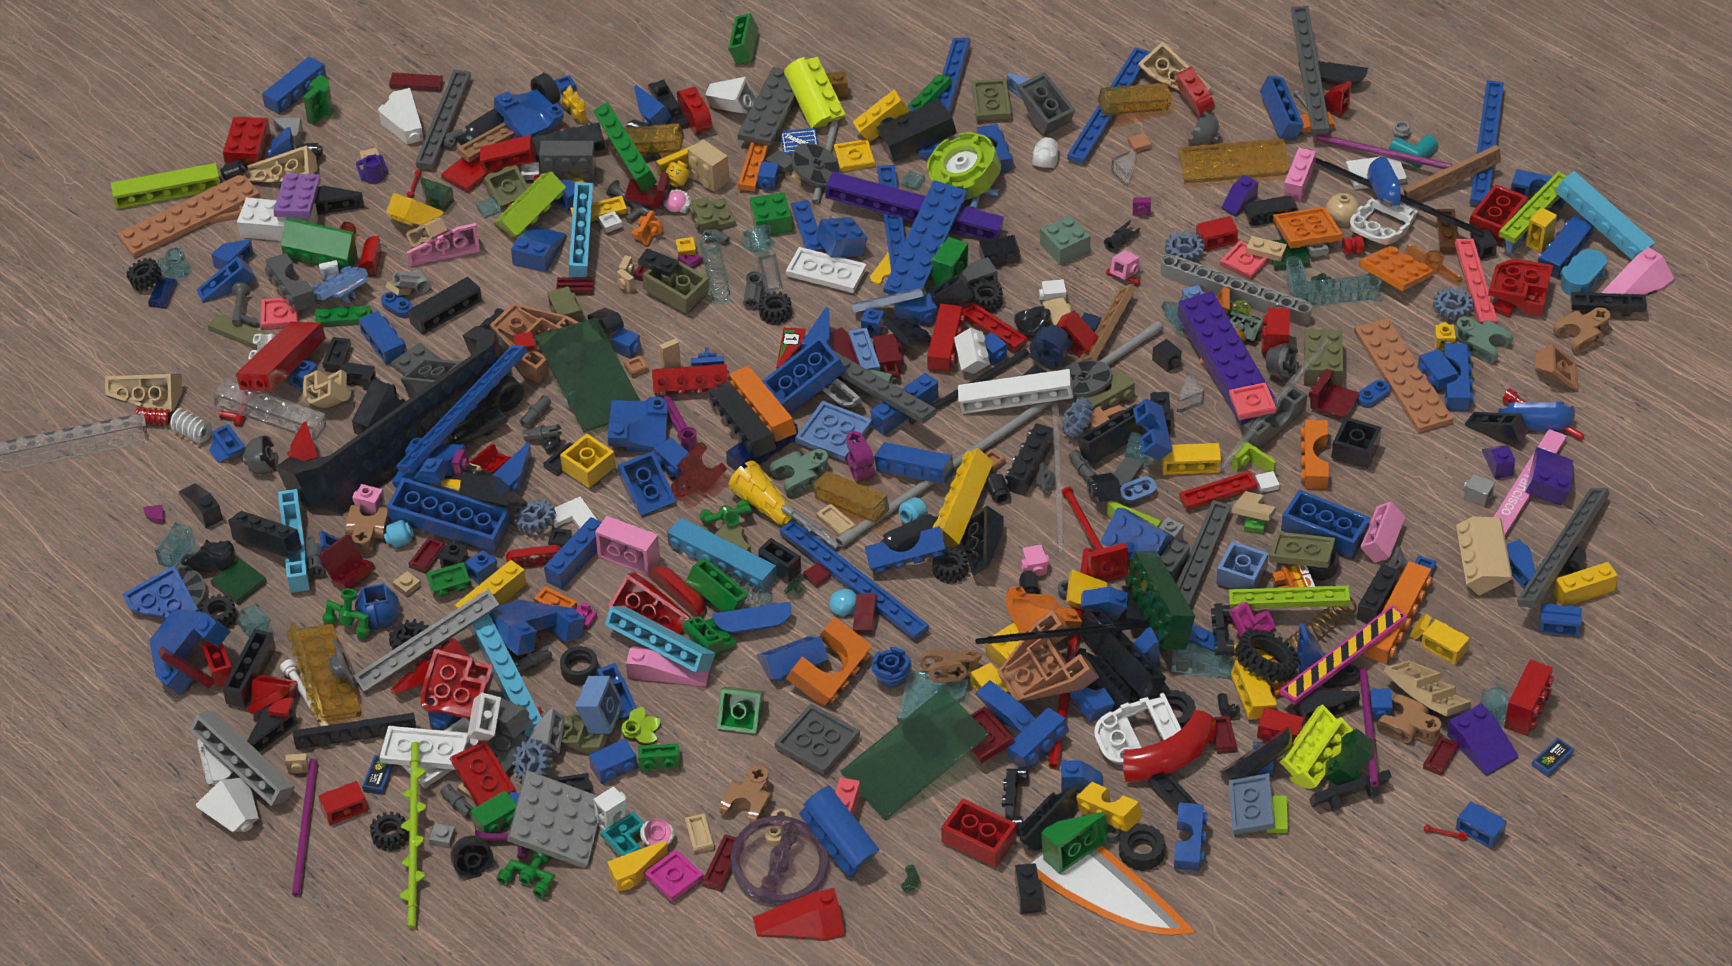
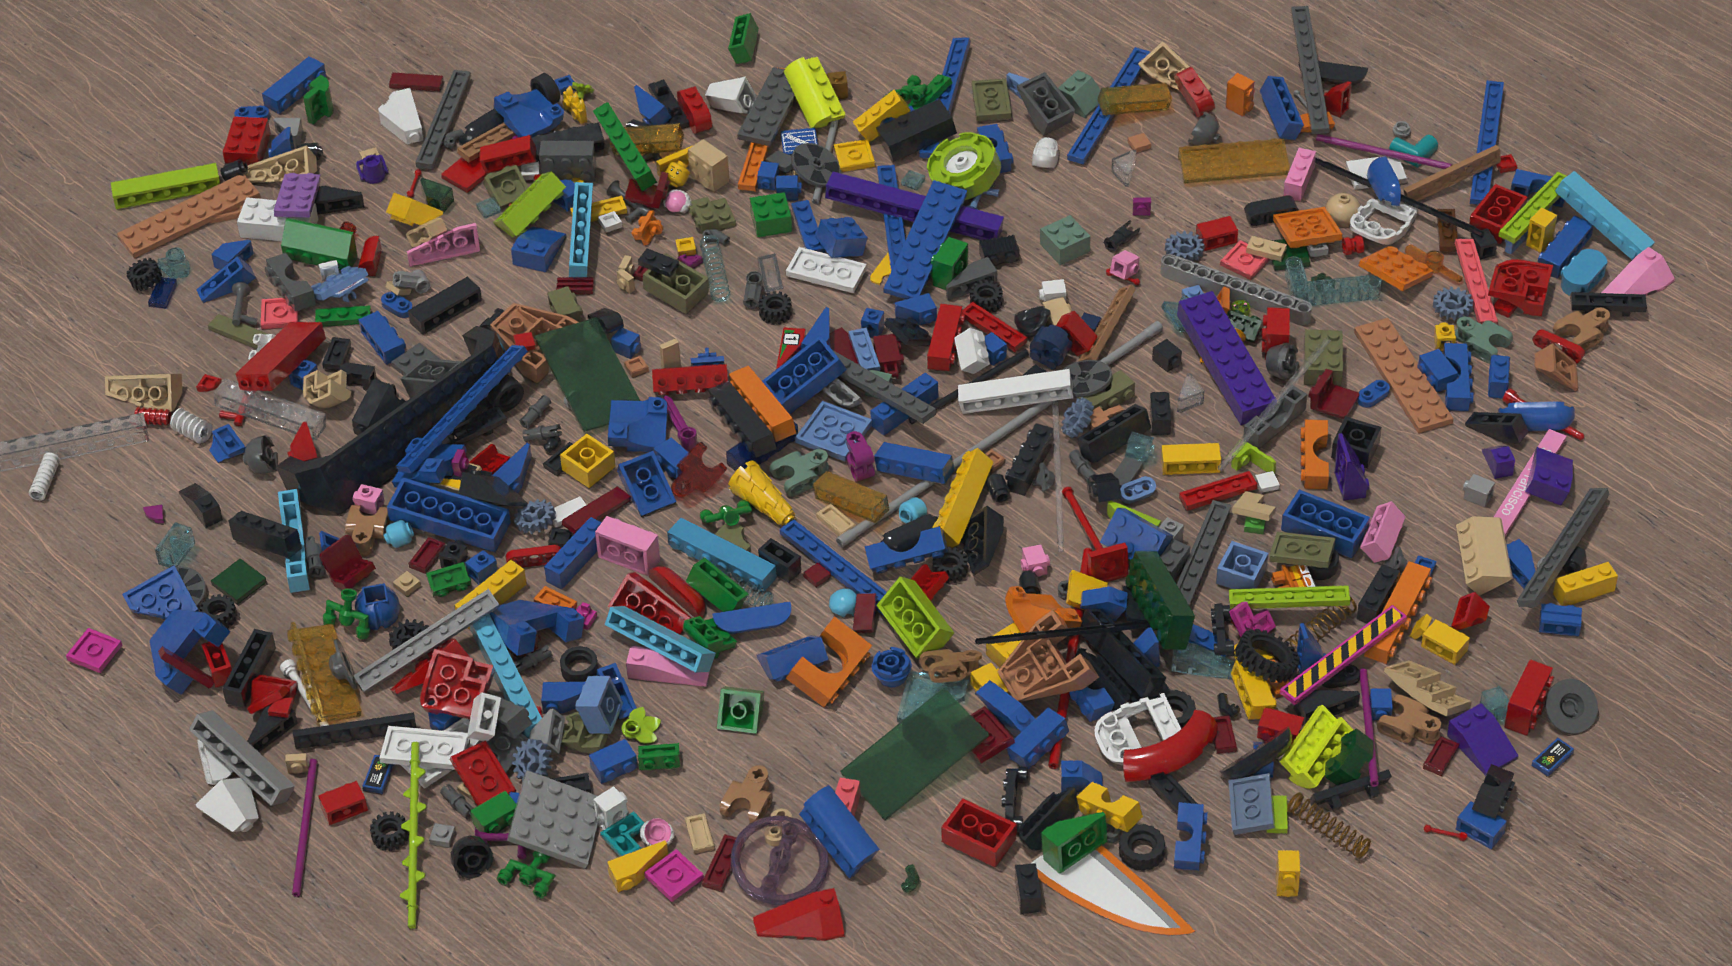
black piece [181,539,235,571] -> none
clear light blue brick [237,603,271,638] -> none
clear light blue piece [741,225,771,252] -> none
dark grey plate [775,703,860,775] -> none
light grey piece [781,503,839,550] -> none
clear green plant [784,575,804,595] -> none
sand blue tile [851,287,926,313] -> none
black brick [931,272,974,308] -> none
blue arch [1133,399,1172,461] -> none
dark purple slope [1221,175,1259,217] -> none
coral tile [1229,382,1276,420] -> none
none -> white piece [29,453,60,501]
none -> dark pink plate [66,628,123,673]
none -> red tile [196,374,222,392]
none -> blue plate [234,106,270,119]
none -> blue slope [541,682,585,713]
none -> dark red tile [562,486,631,534]
none -> lime plant [572,82,594,100]
none -> blue brick [776,175,802,201]
none -> lime slope [876,576,955,659]
none -> green piece [884,75,927,102]
none -> red bracket [911,564,949,601]
none -> sand green slope [1058,70,1105,118]
none -> orange brick [1226,73,1255,117]
none -> yellow brick [1275,850,1300,897]
none -> pearl gold piece [1287,792,1371,858]
none -> dark purple slope [1334,433,1369,501]
none -> red arch [1451,592,1490,631]
none -> black arch [1472,764,1515,819]
none -> blue brick [1488,355,1510,399]
none -> red tile [1496,154,1517,173]
none -> red beam [1532,329,1585,363]
none -> dark grey hat [1545,679,1598,734]

